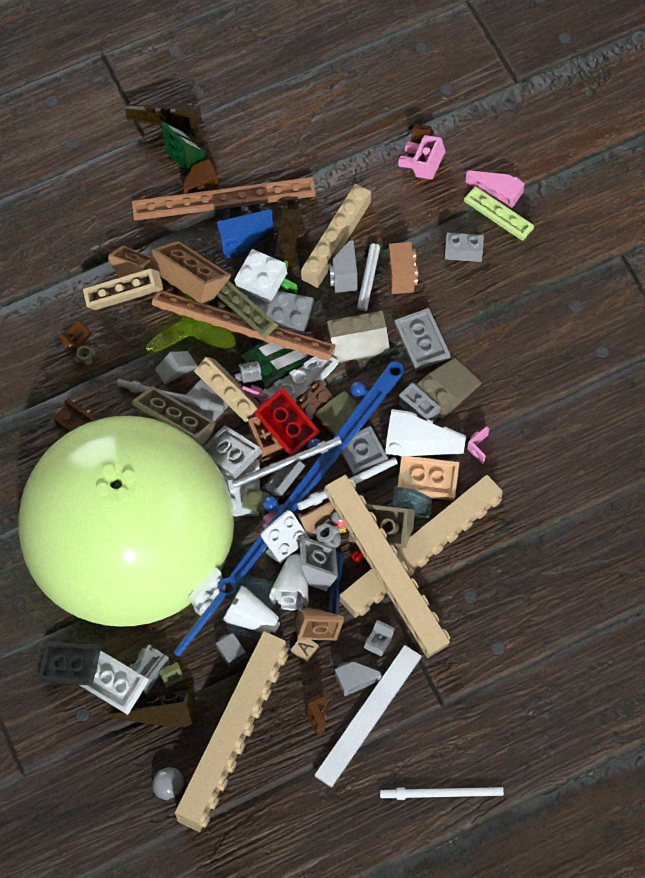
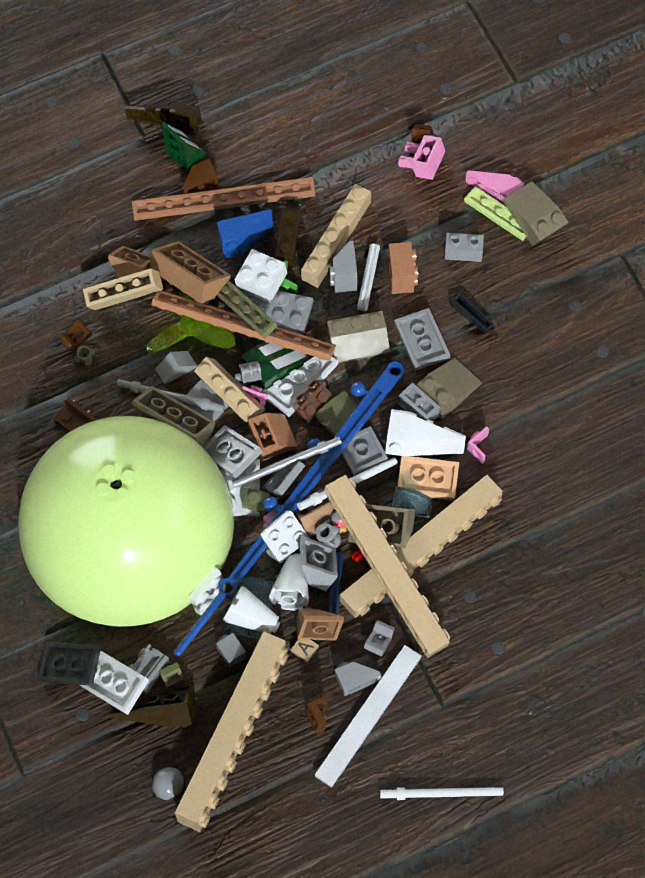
red slope [253,388,320,457] -> none
none -> black piece [450,293,494,334]
none -> dark tan slope [502,181,569,246]

